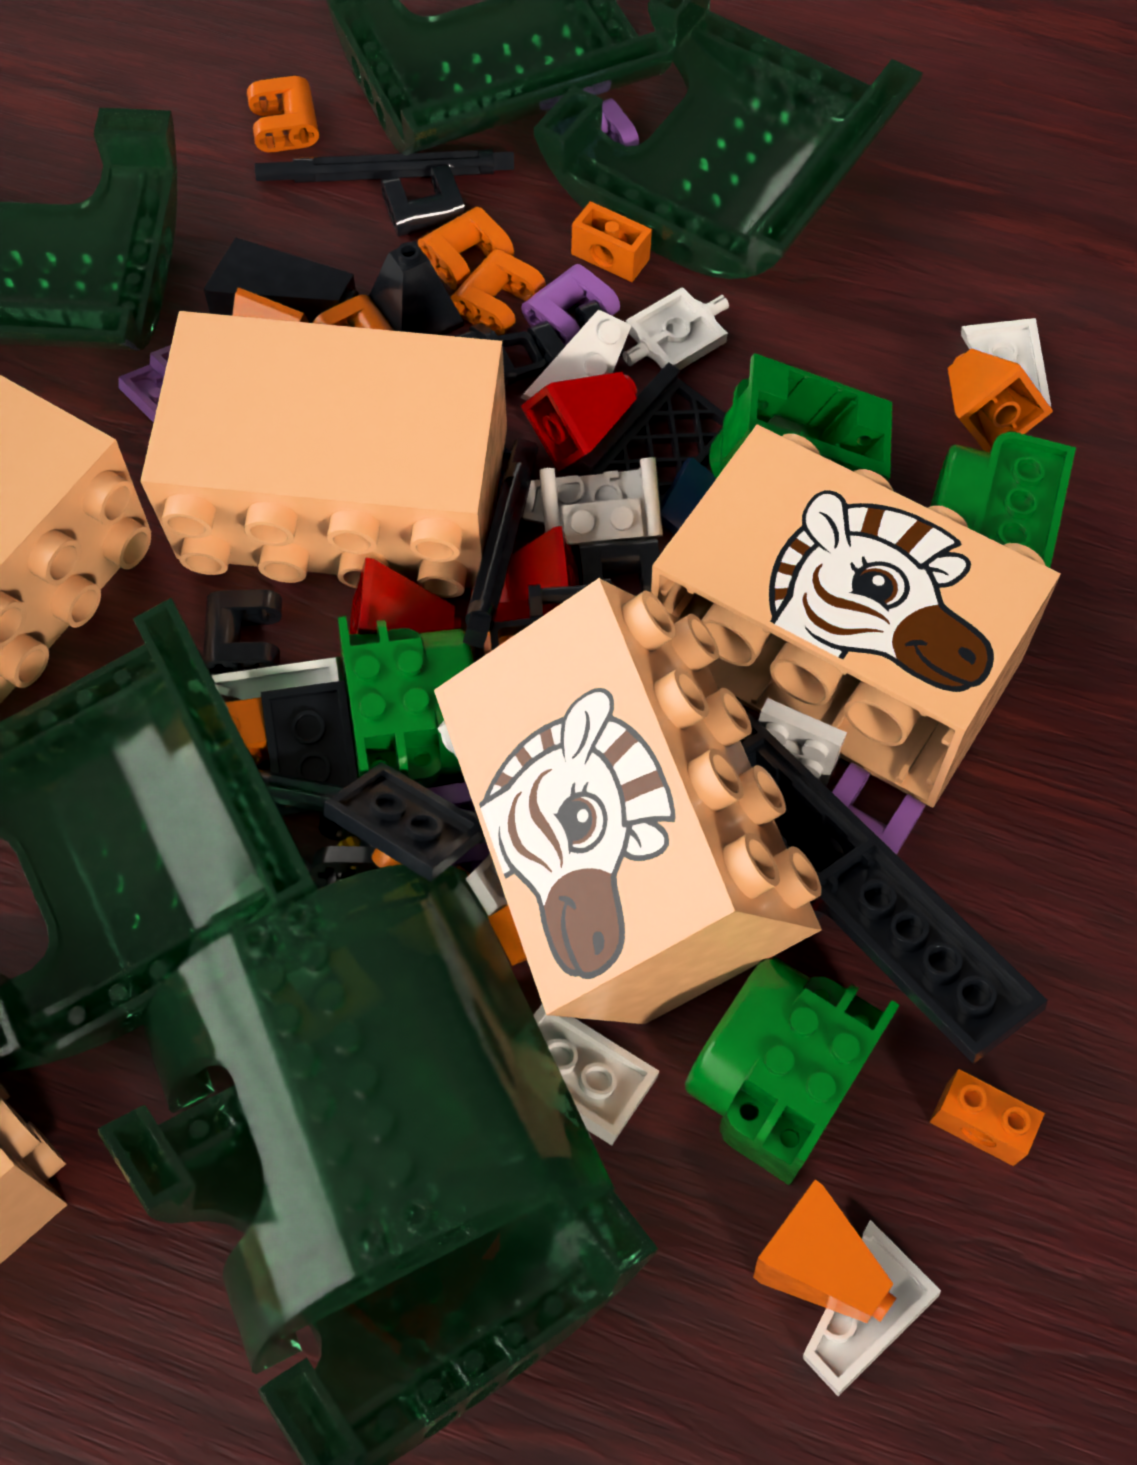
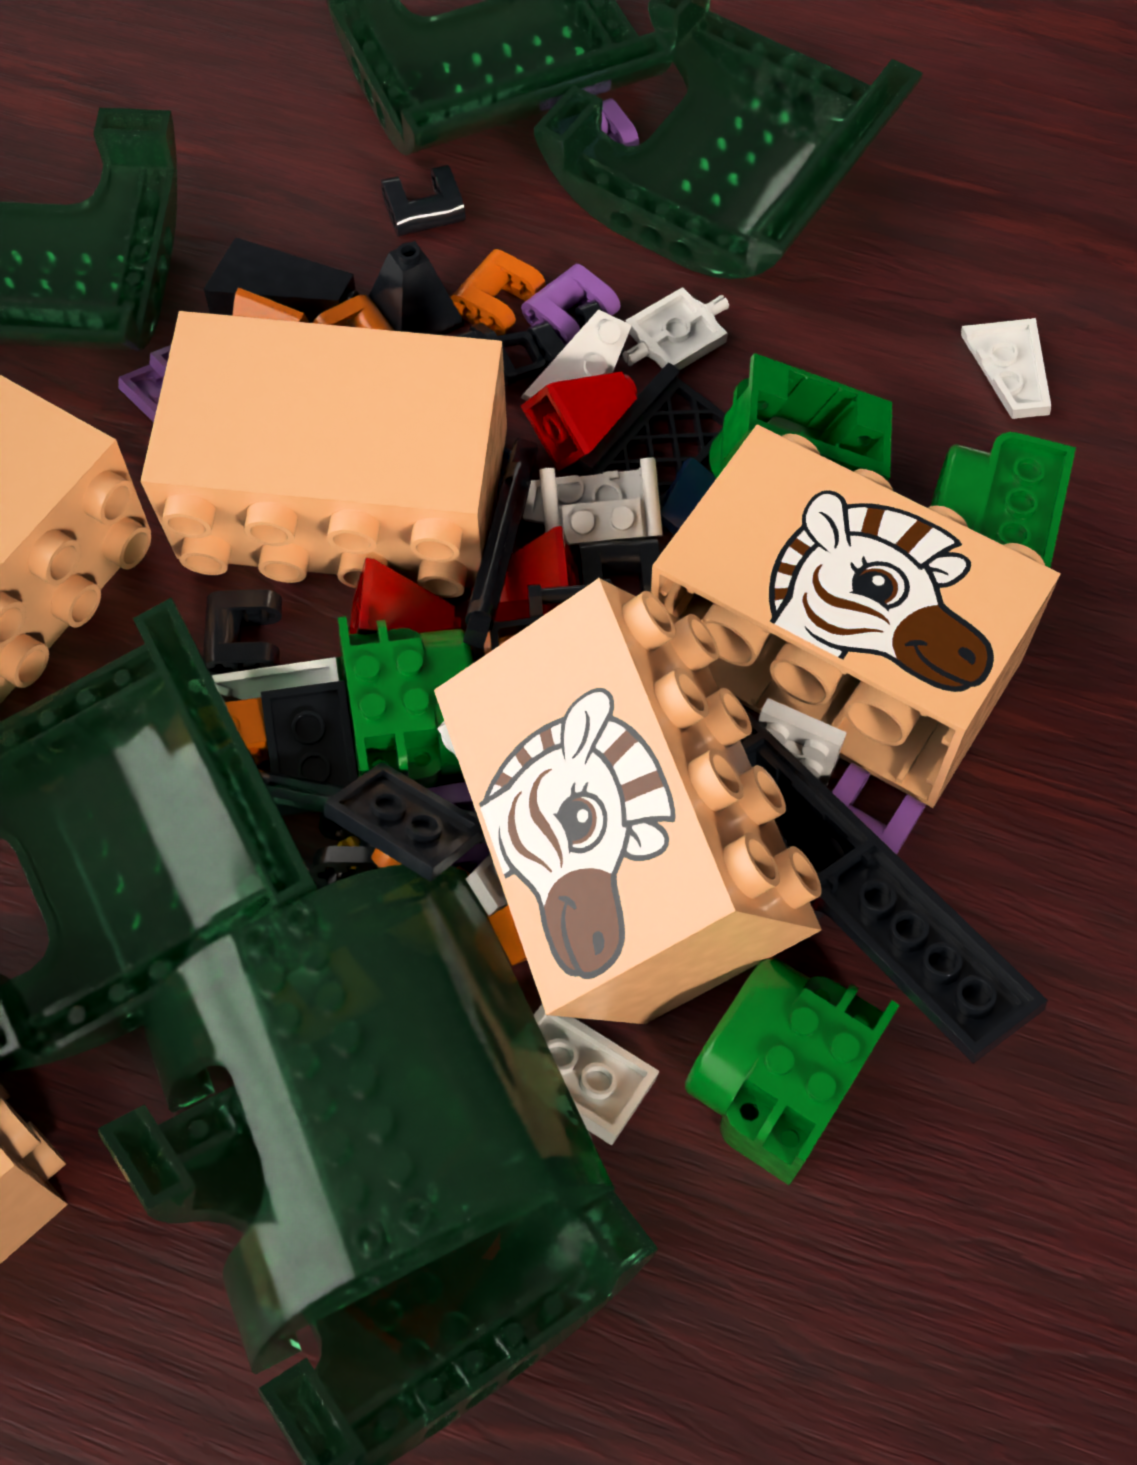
orange connector [247,76,319,152] -> none
black piece [255,149,514,183] -> none
orange connector [418,206,514,290] -> none
orange brick [571,201,652,282] -> none
orange slope [753,1180,897,1323] -> none
white wing [803,1220,941,1396] -> none
orange brick [929,1069,1045,1166] -> none
orange slope [947,348,1053,452] -> none

